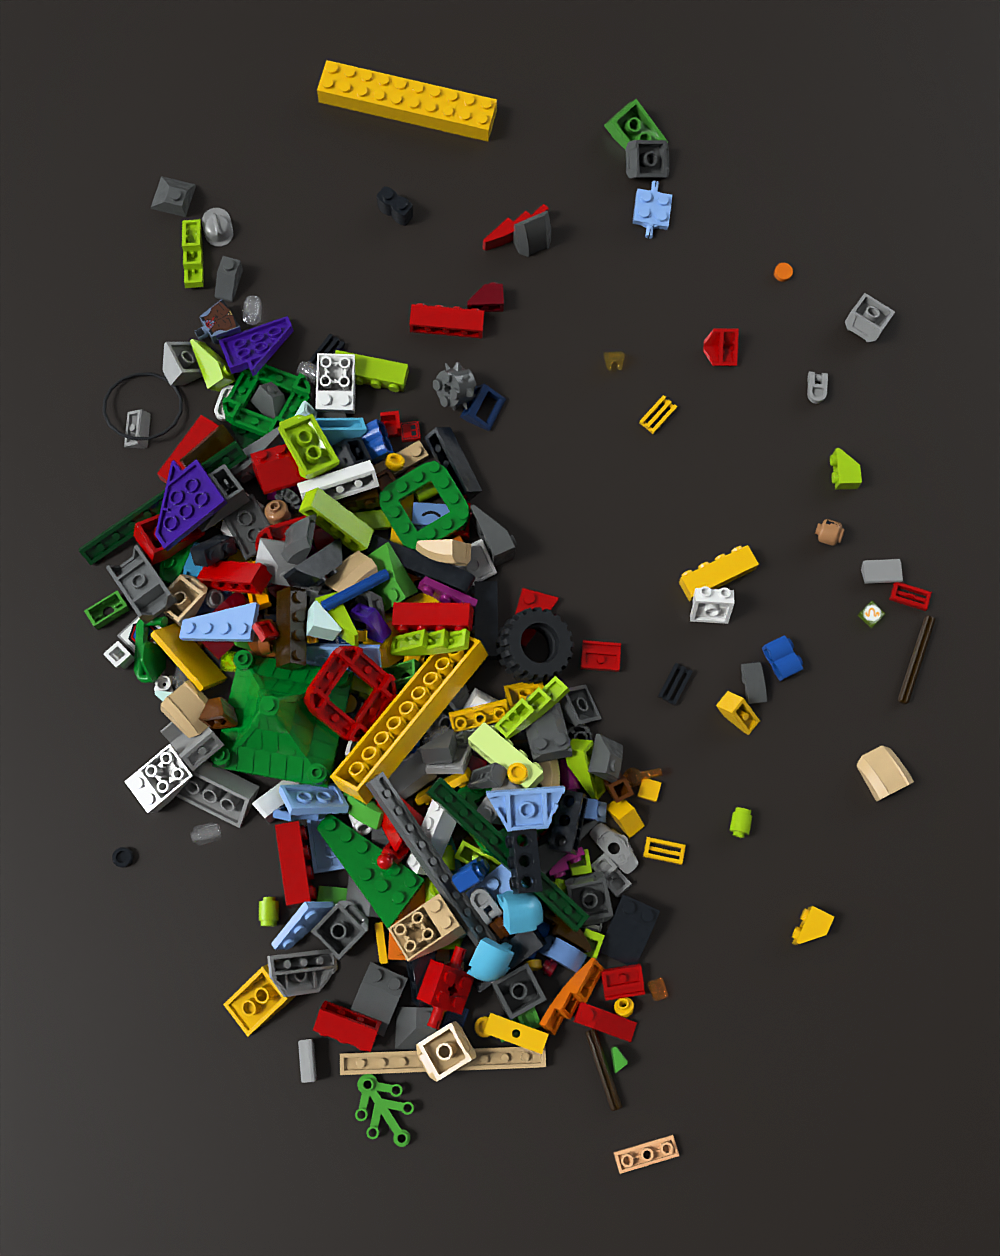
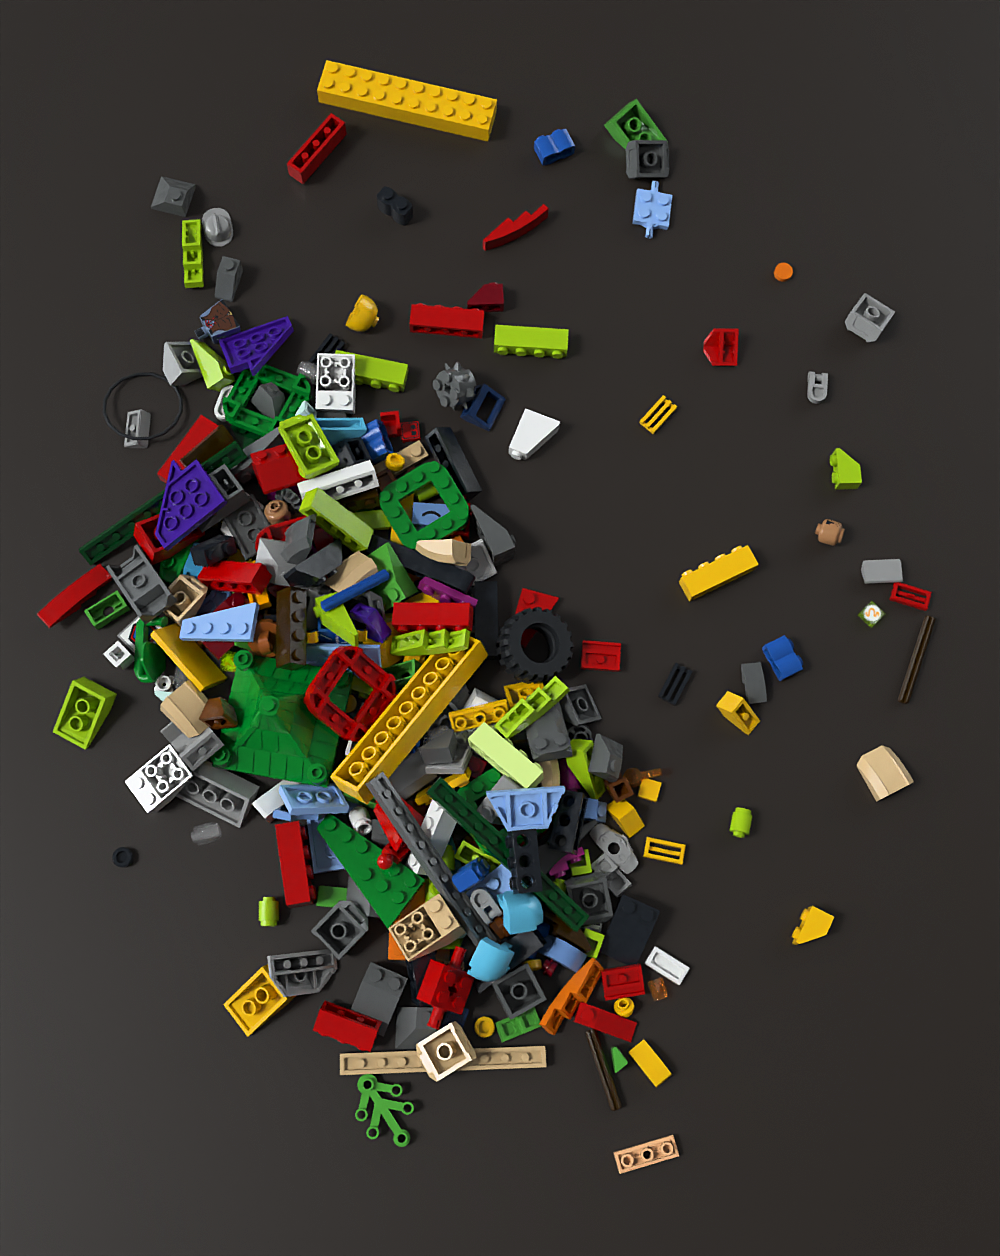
light grey plate [205,589,224,609] -> none
clear brick [243,296,262,325] -> none
red tile [252,620,279,642] -> none
light blue wing [271,901,335,950] -> none
light grey slope [298,1039,317,1083] -> none
light aqua slope [306,600,343,641] -> none
bright green slope [347,795,384,830] -> none
yellow tile [374,922,389,965] -> none
dark grey slope [467,762,507,789] -> none
yellow tile [484,1013,549,1054] -> none
yellow tile [507,763,528,784] -> none
dark grey slope [513,211,552,257] -> none
clear yellow tile [604,351,624,370] -> none
white plate [690,586,734,624] -> none
none -> red slope [37,564,112,628]
none -> lime slope [53,677,117,750]
none -> red brick [287,113,347,184]
none -> yellow cylinder [345,294,379,332]
none -> lime brick [494,325,569,359]
none -> white slope [509,408,560,460]
none -> blue brick [534,129,575,165]
none -> yellow slope [628,1039,672,1088]
none -> white tile [644,946,689,985]

